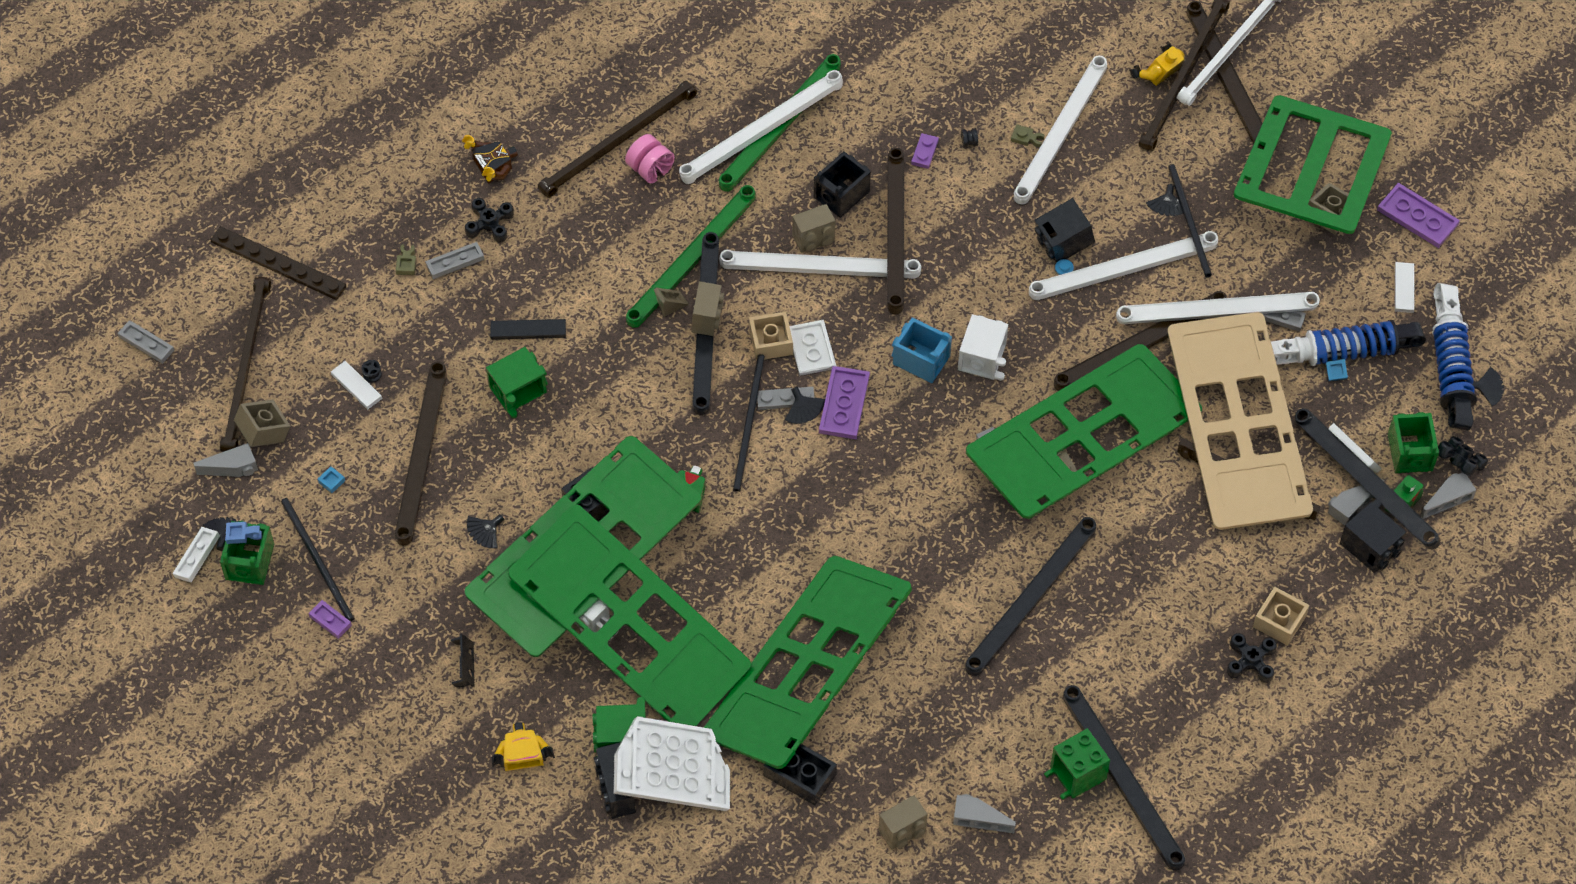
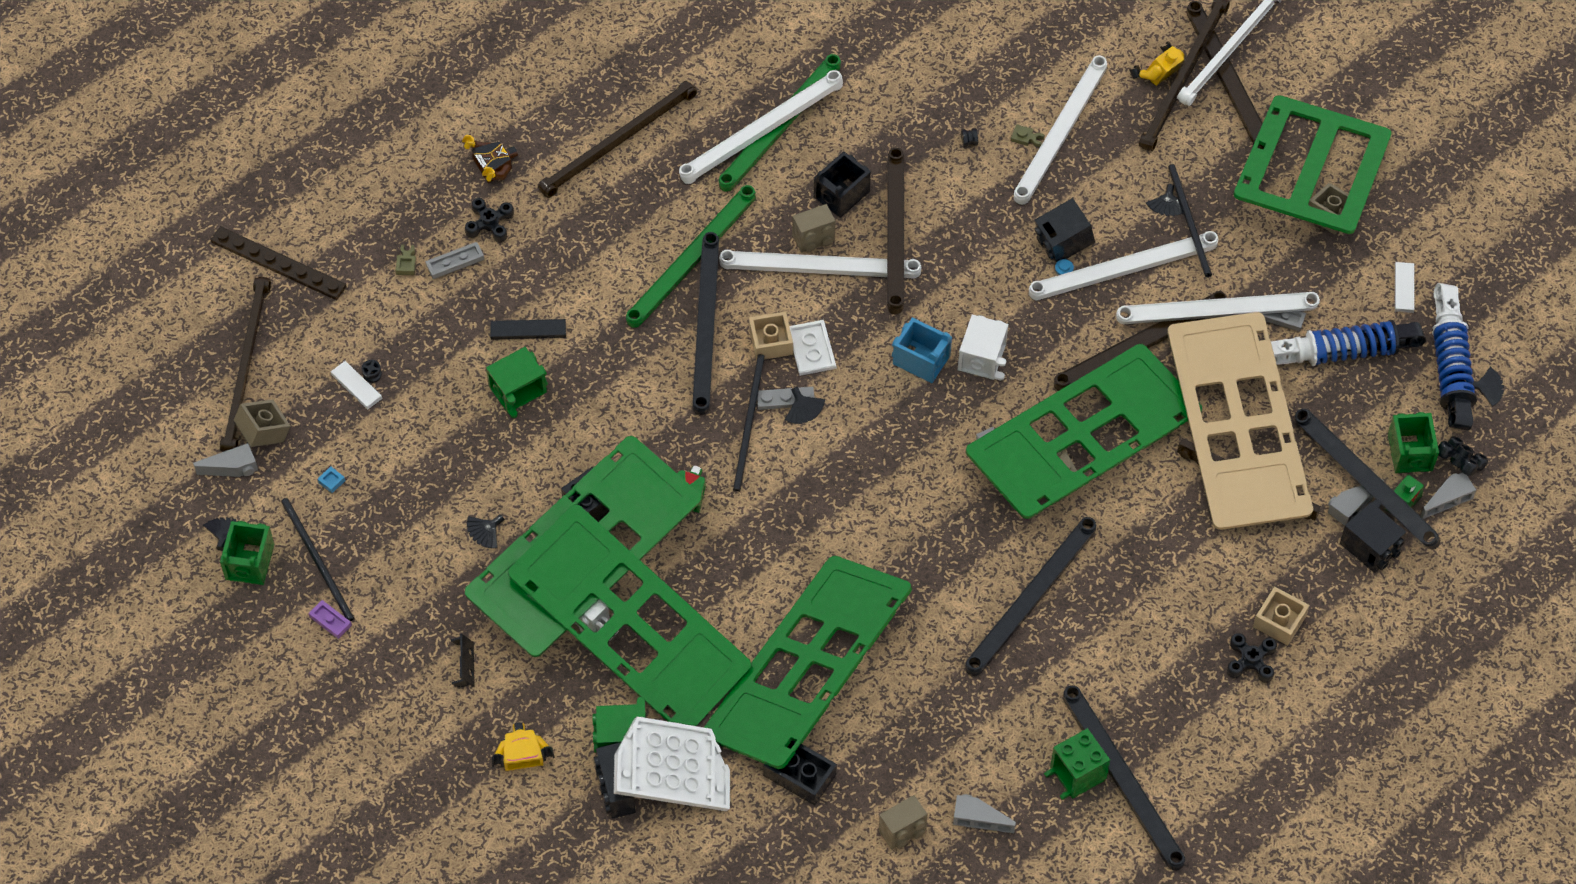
light grey plate [118,320,175,364] -> none
white plate [172,527,220,583] -> none
medium blue plate [225,522,262,544] -> none
dark brown piece [395,361,447,546] -> none
bright pink wheel [625,134,675,183] -> none
dark tan slope [654,288,689,317] -> none
dark tan brick [691,281,724,336] -> none
medium lavender plate [819,366,870,439] -> none
medium lavender plate [911,133,939,169] -> none
dark azure plate [1325,359,1348,381] -> none
white tile [1329,423,1382,473] -> none
medium lavender plate [1377,183,1460,248] -> none

